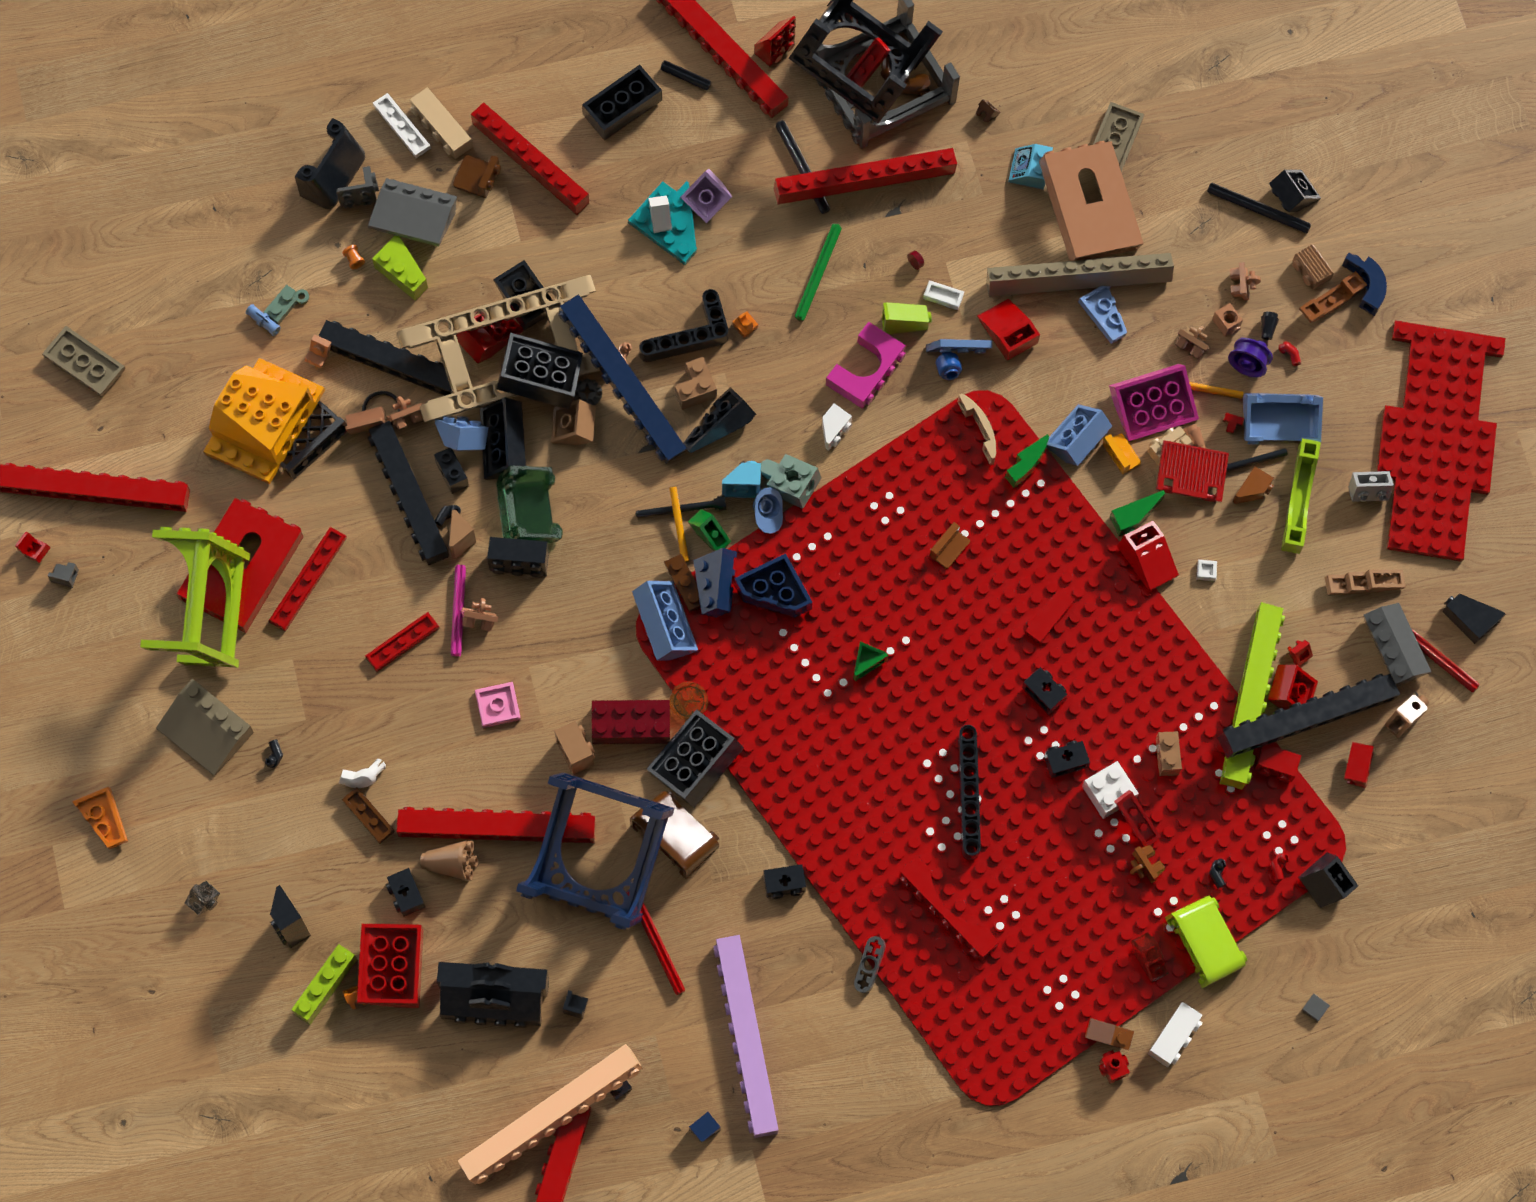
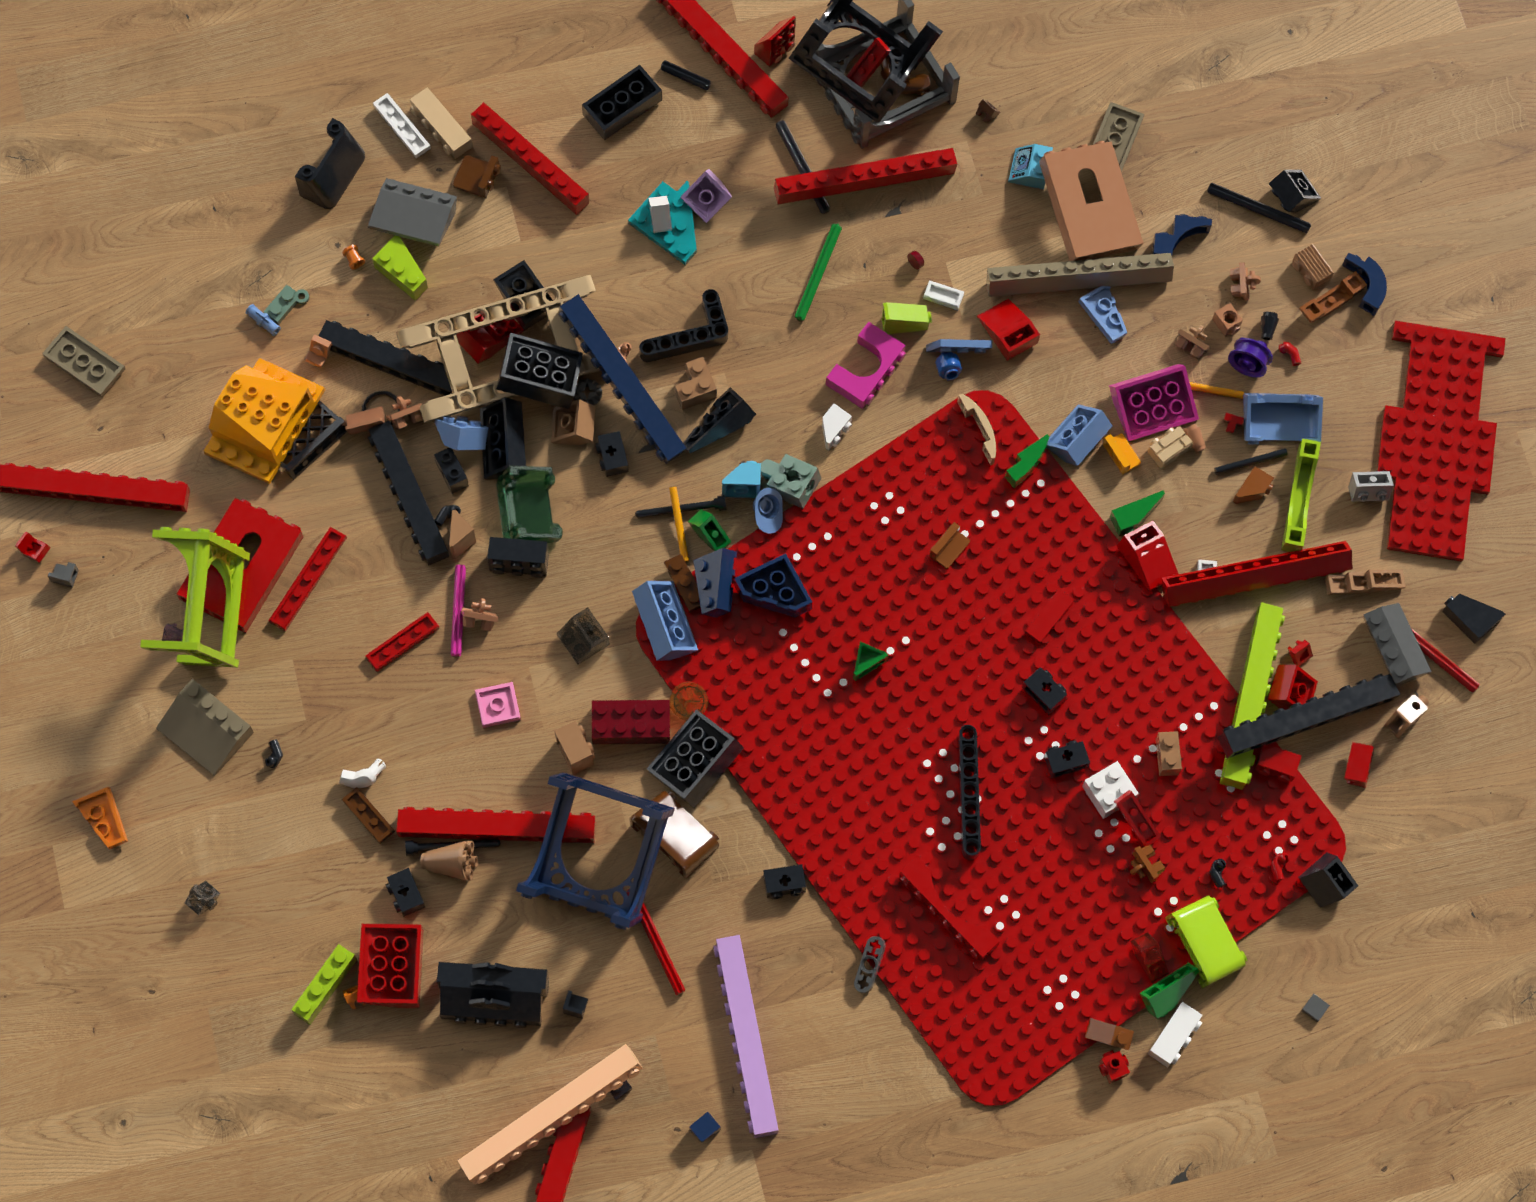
black slope [270,885,311,949] -> none
dark grey bracket [336,166,379,208] -> none
orange tile [732,311,758,338] -> none
red window [1156,440,1229,502] -> none
none -> tile [162,623,184,642]
none -> black piece [405,839,501,856]
none -> clear smoke slope [556,607,610,665]
none -> black brick [595,431,629,477]
none -> green slope [1140,963,1199,1019]
none -> dark blue arch [1152,214,1212,256]
none -> red brick [1162,541,1353,607]

